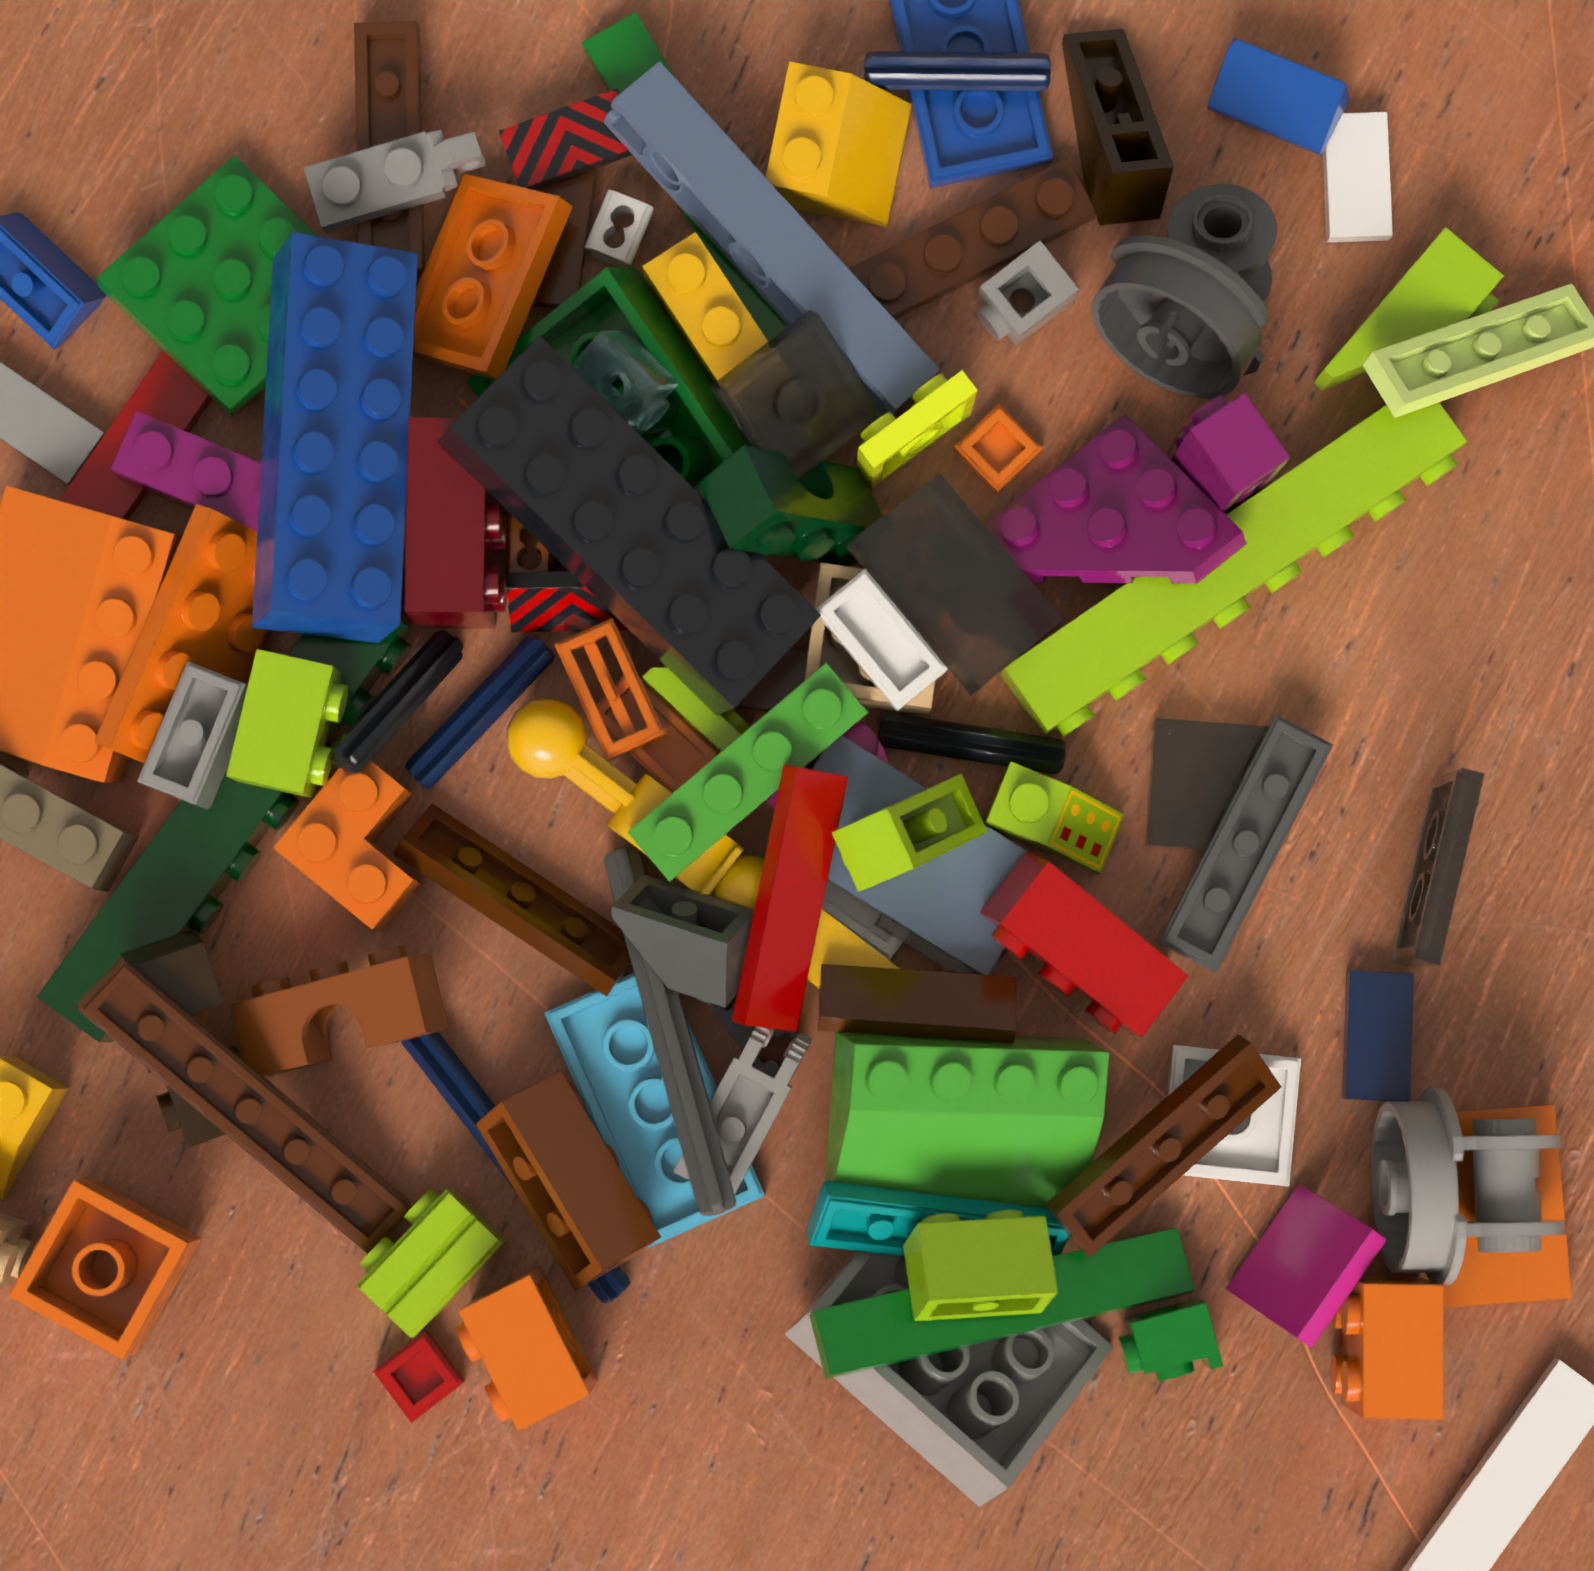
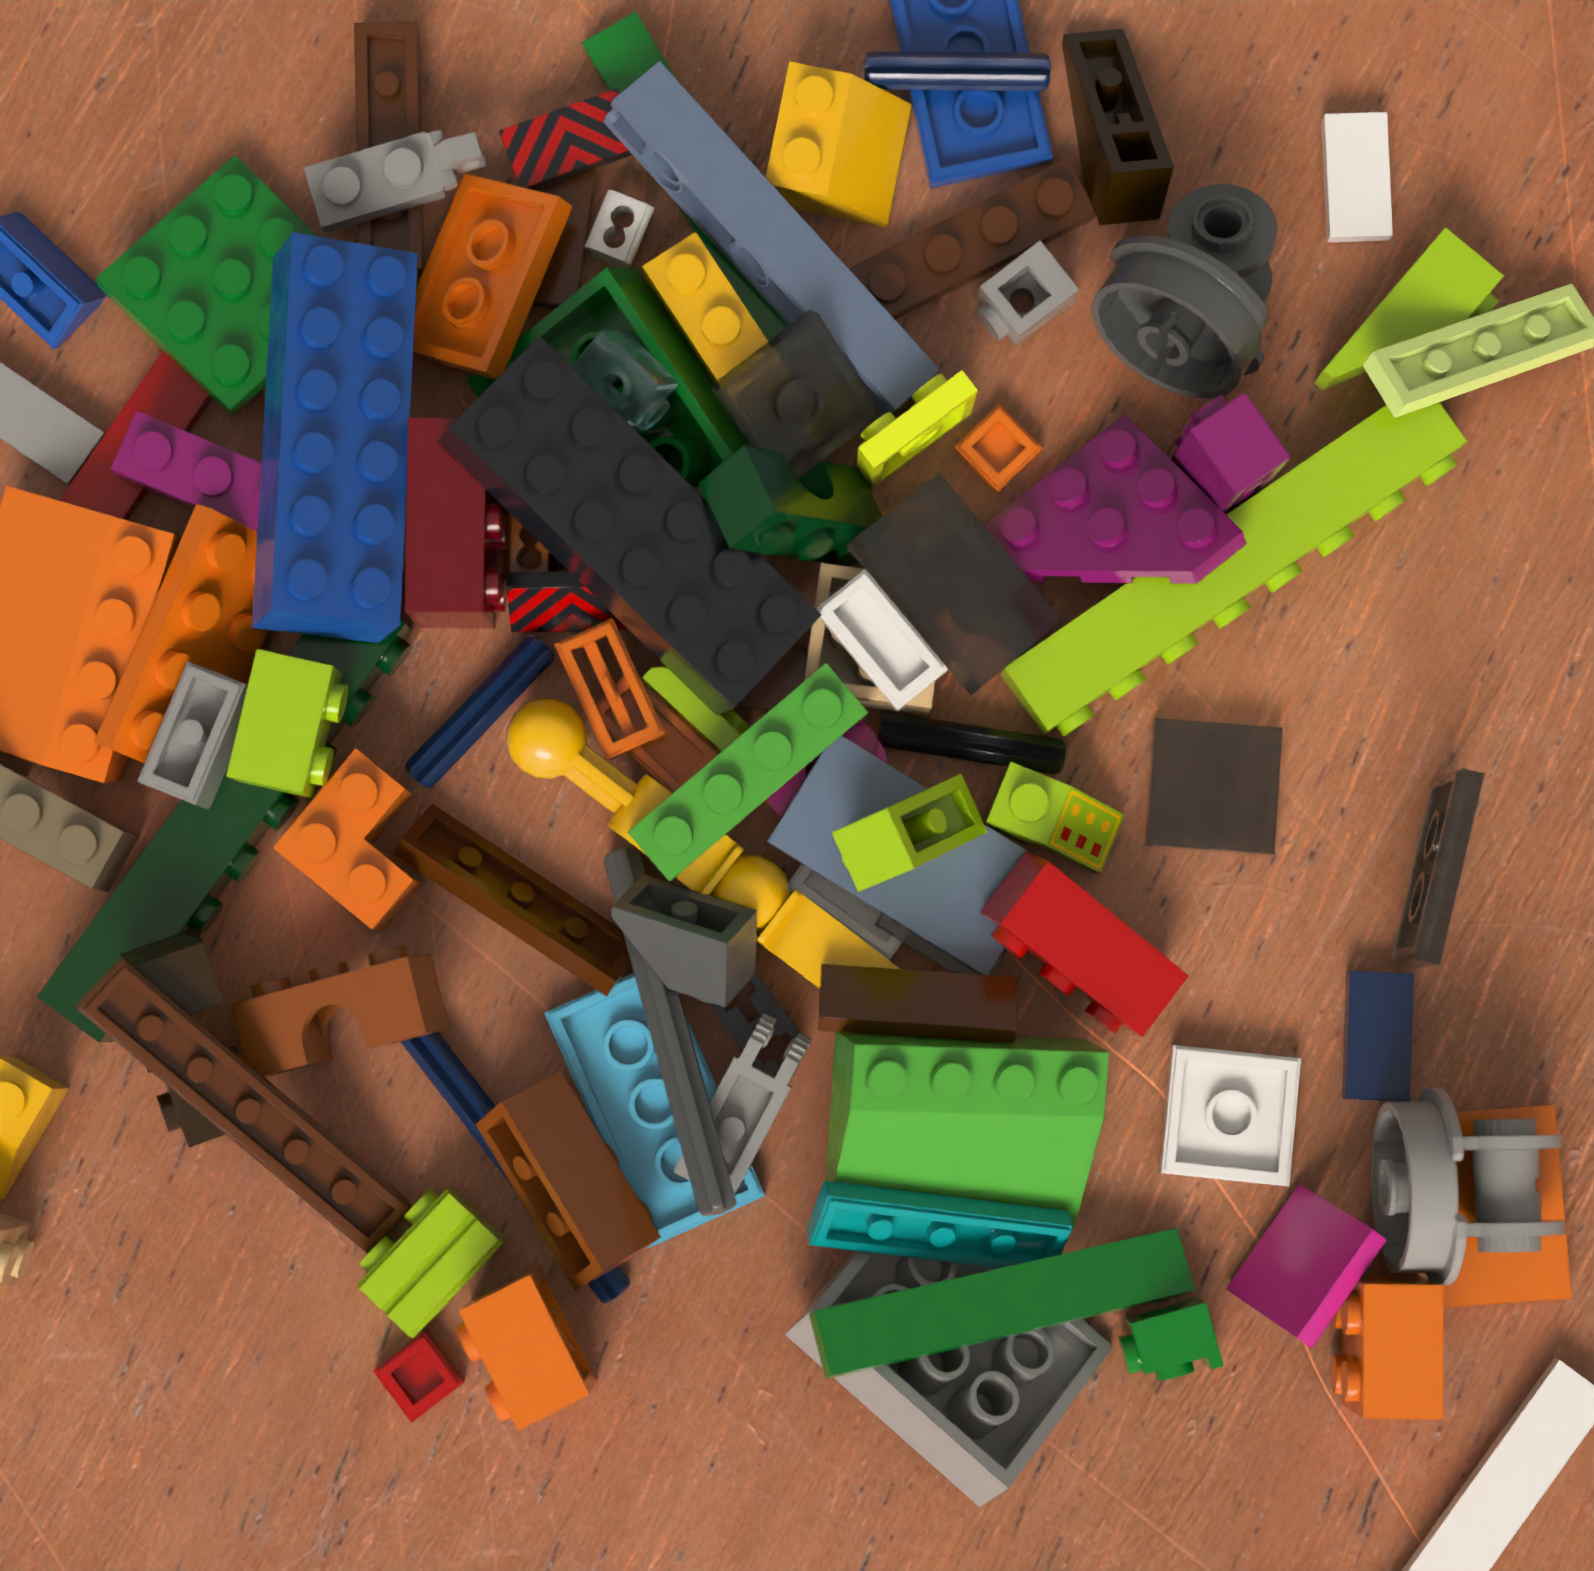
orange brick [9,1177,202,1360] -> none
black axle [331,630,464,775] -> none
red tile [732,764,848,1032] -> none
lime brick [903,1210,1058,1321] -> none
reddish brown plate [1045,1034,1282,1258] -> none
dark grey tile [1157,715,1333,973] -> none
blue slope [1208,38,1349,156] -> none

